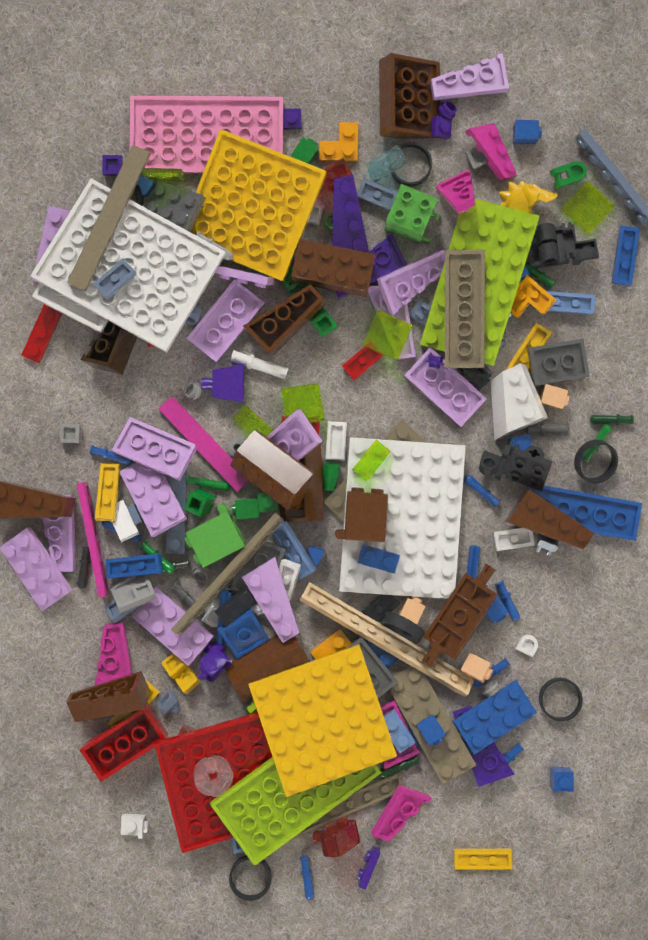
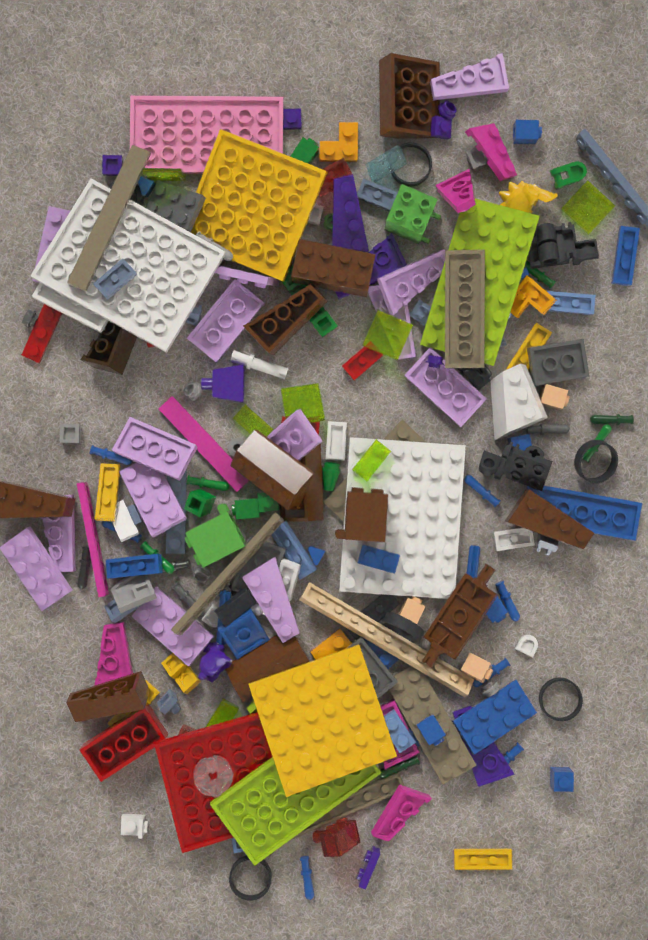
none -> dark grey plate [22,310,38,328]
none -> clear neon green tile [205,698,239,727]

